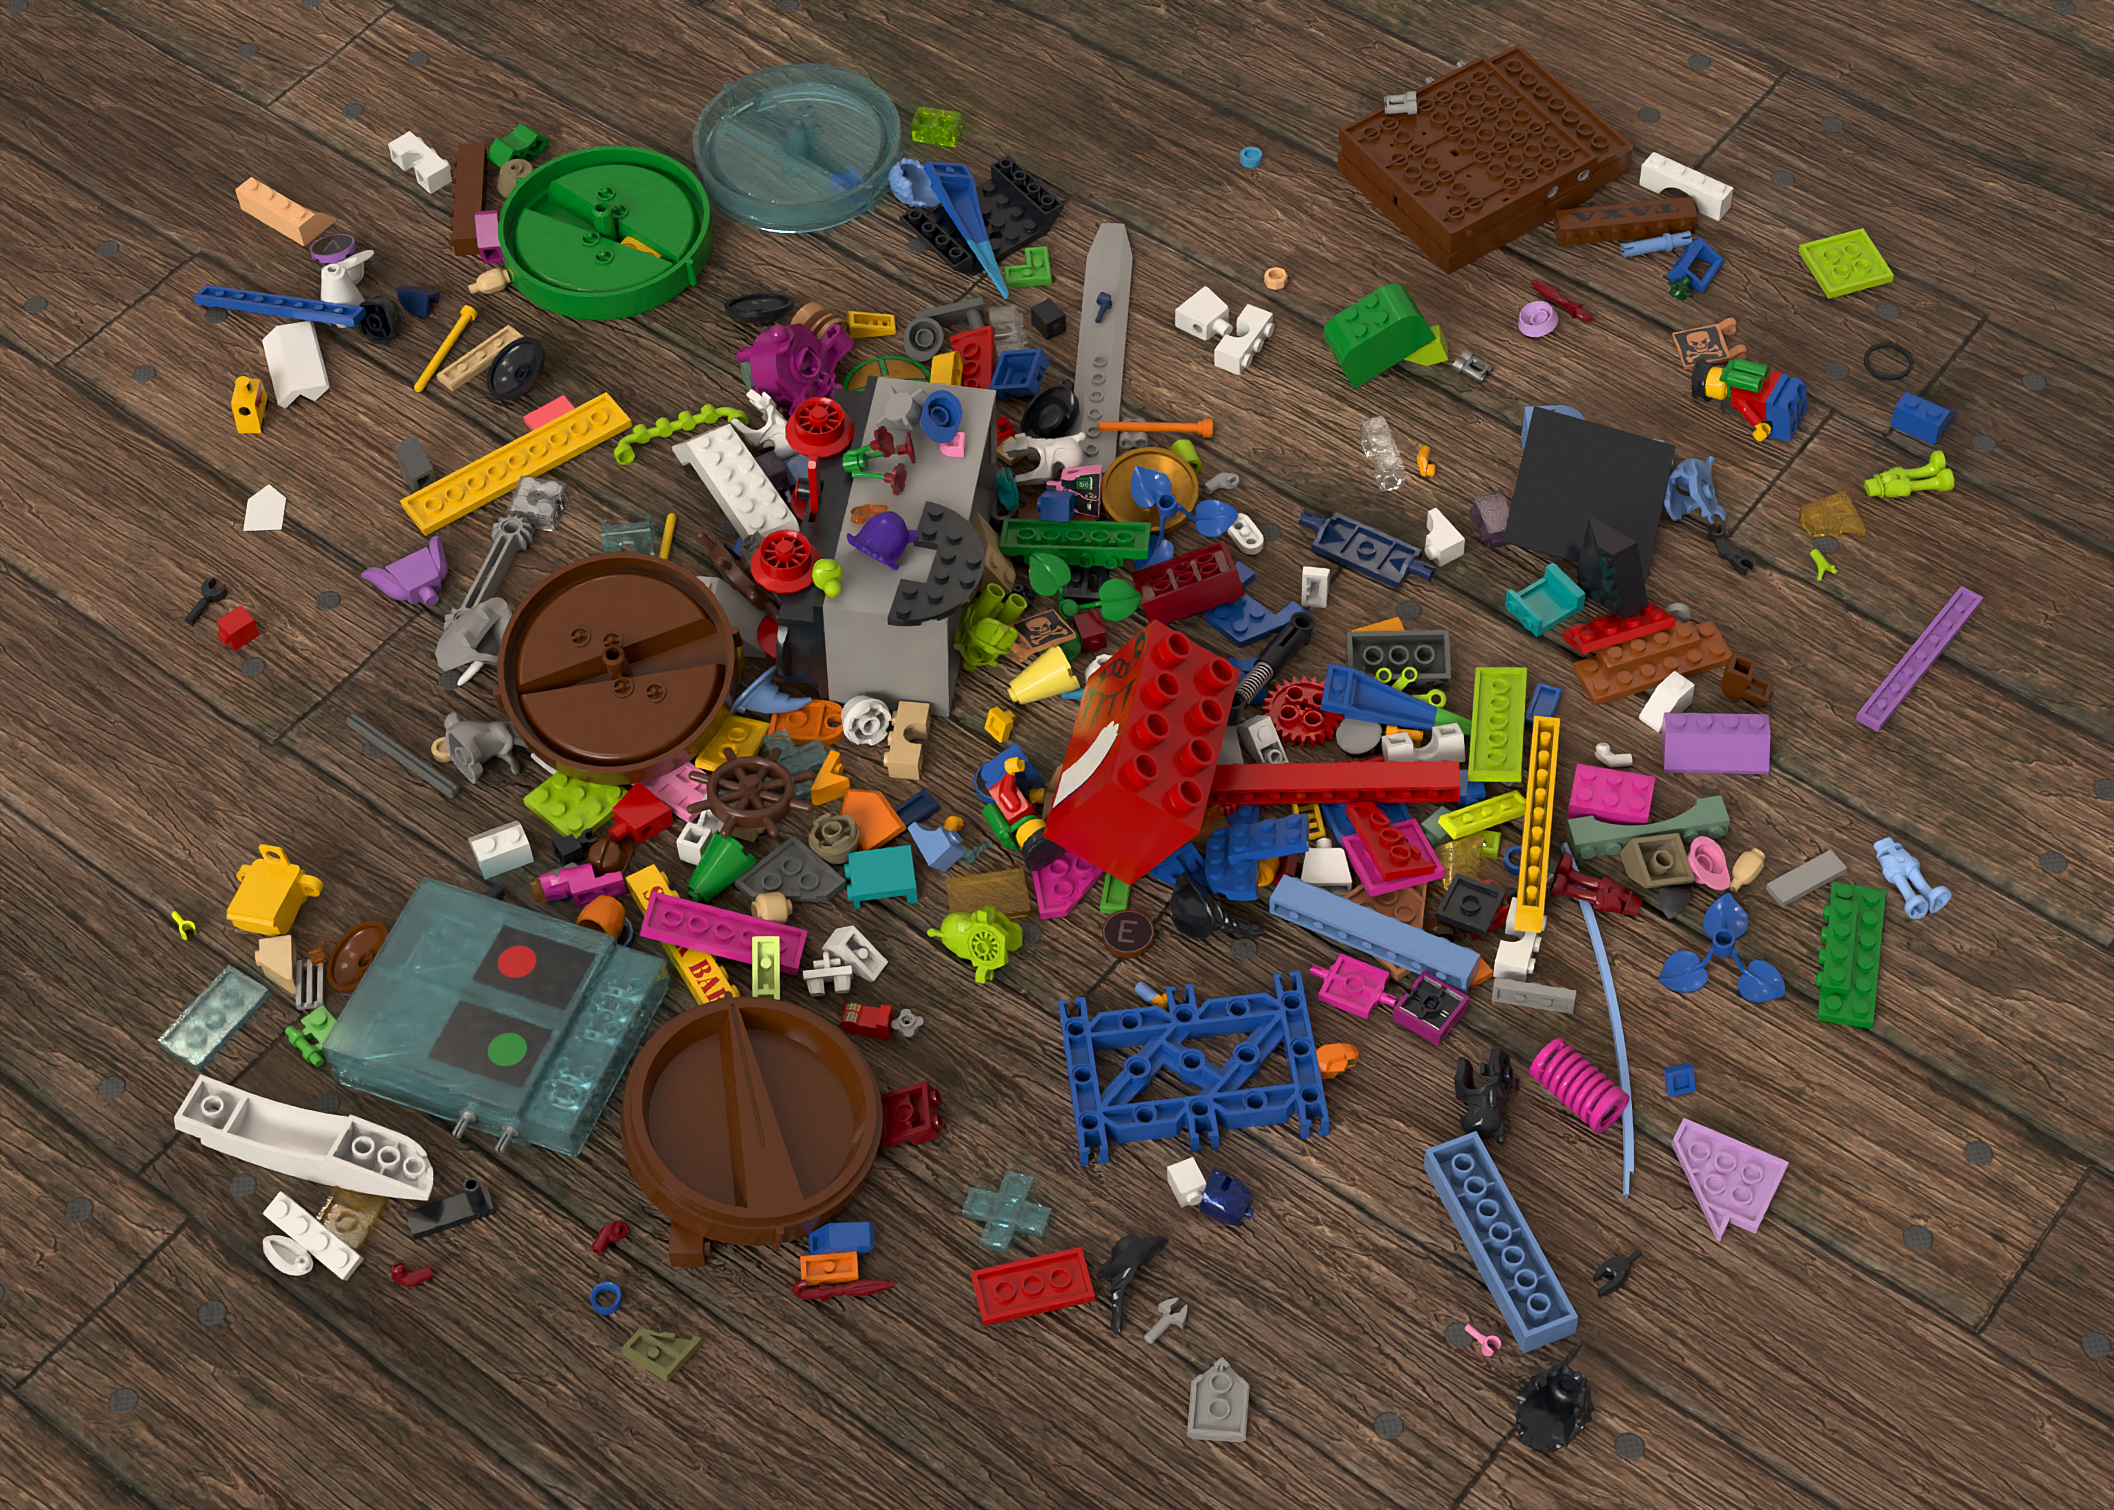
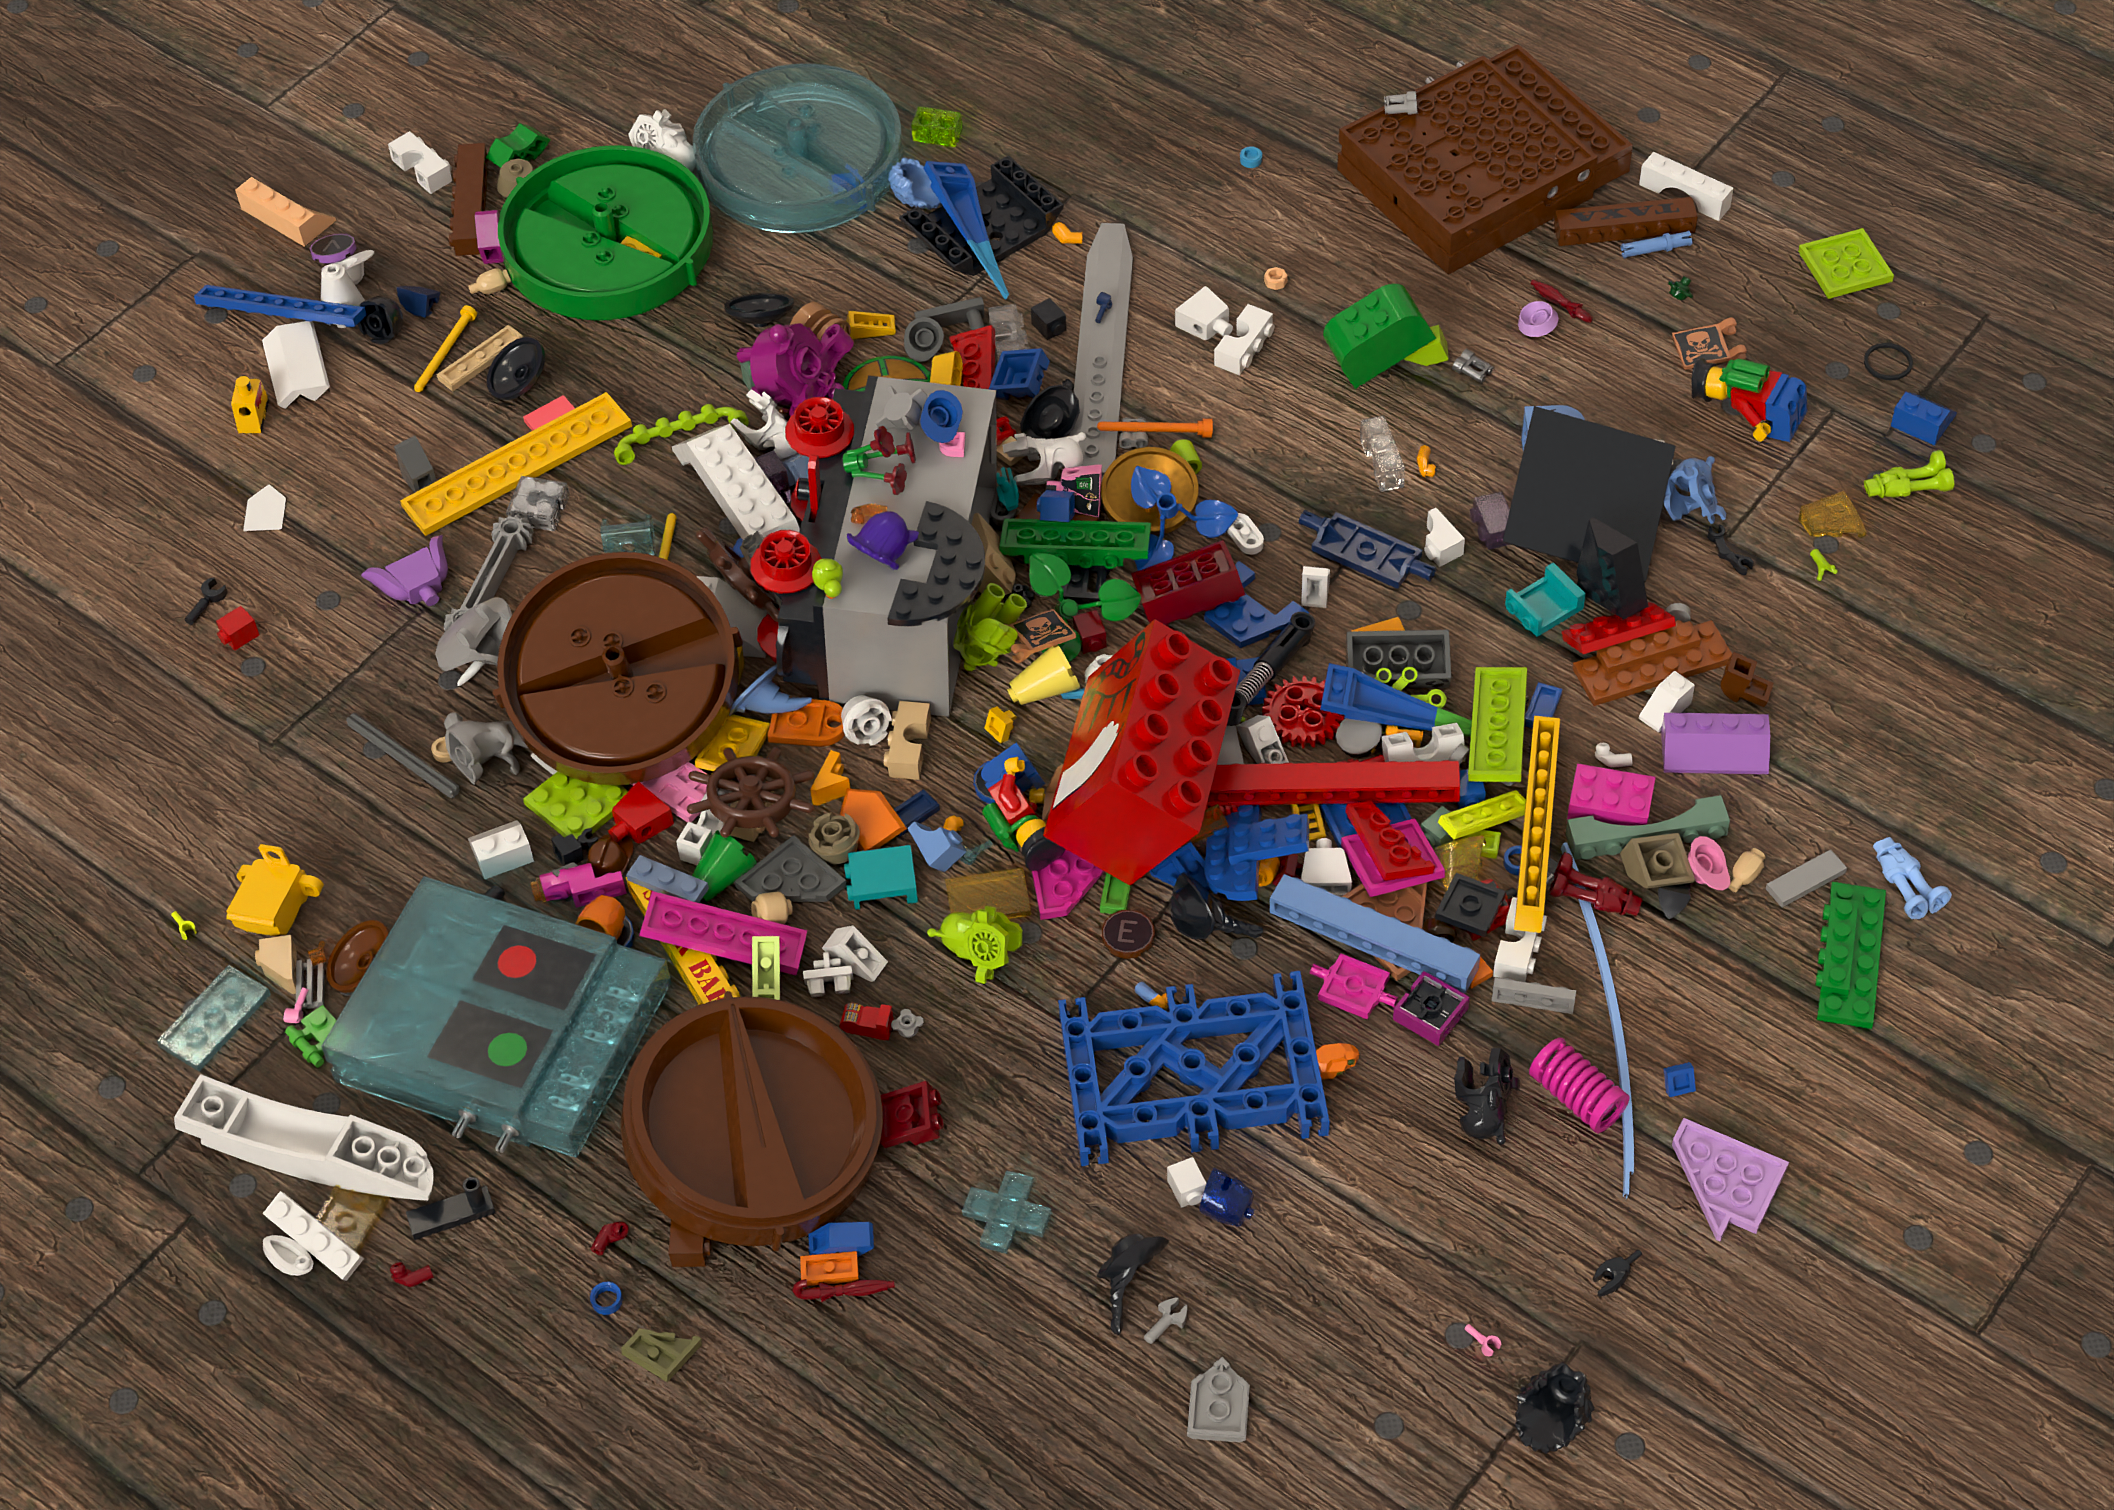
clear light blue plate [750,729,828,800] -> none
red plate [970,1247,1095,1326] -> none
bright green tile [1004,246,1052,289] -> none
light grey arm [1203,472,1240,495] -> none
medium blue brick [1424,1131,1578,1354] -> none
blue plant [1658,893,1785,1003] -> none
blue tile [1666,237,1724,293] -> none
medium lavender plate [1856,586,1984,732] -> none
none -> bright pink hand [283,987,309,1024]
none -> sand blue plate [626,855,709,903]
none -> white helmet [628,109,698,172]
none -> light orange arm [1052,222,1083,244]
none -> light grey piece [1448,743,1470,765]

